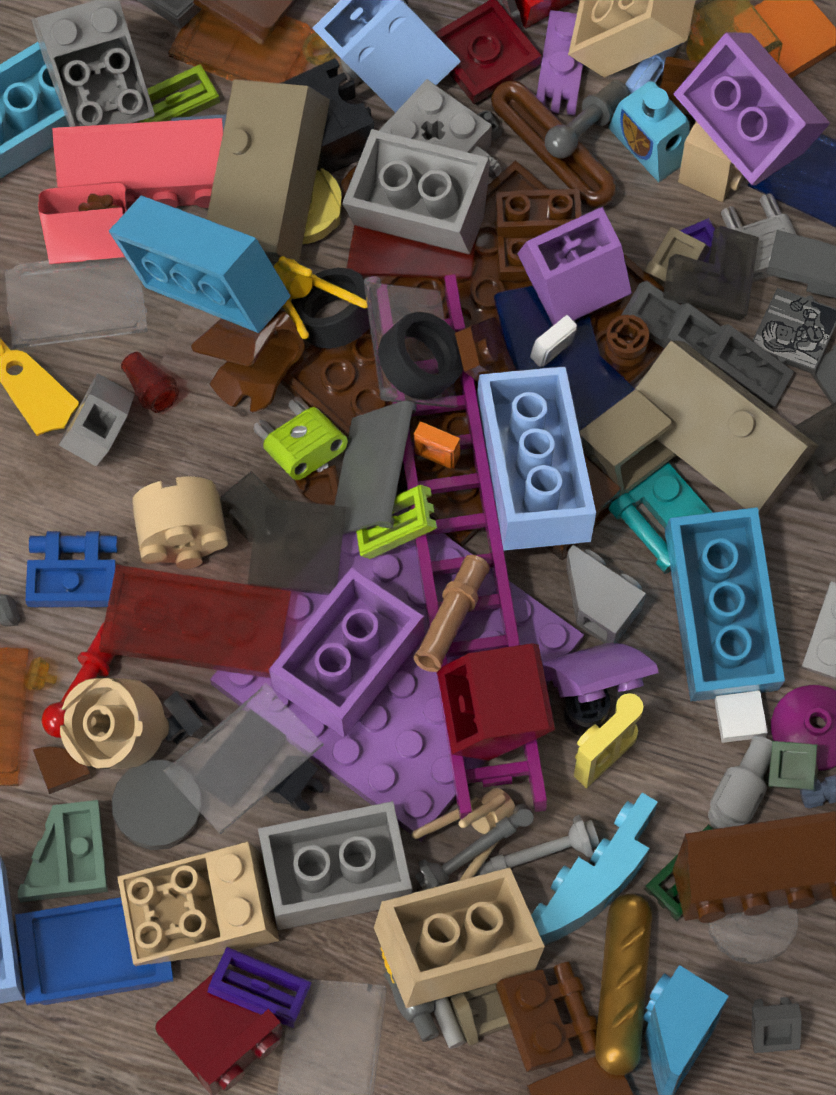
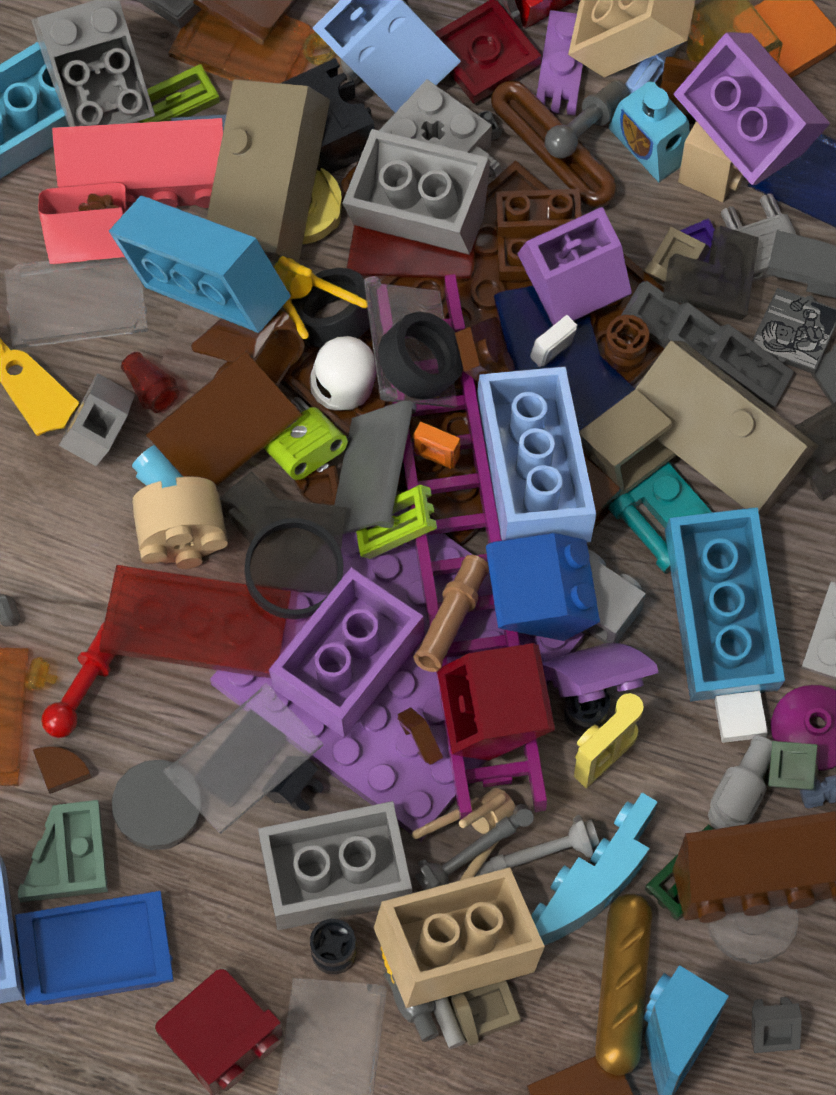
blue plate [25,531,118,607] -> none
tan brick [60,678,169,769] -> none
tan slope [118,842,279,966] -> none
black tile [163,691,218,744] -> none
dark purple tile [207,947,312,1028] -> none
reddish brown plate [496,962,598,1072] -> none
none -> medium azure cone [132,445,183,488]
none -> reddish brown piece [146,351,303,487]
none -> black tyre [244,518,344,619]
none -> white helmet [310,336,377,410]
none -> black wheel [310,918,357,975]
none -> reddish brown tile [397,707,443,765]
none -> blue slope [486,533,600,641]

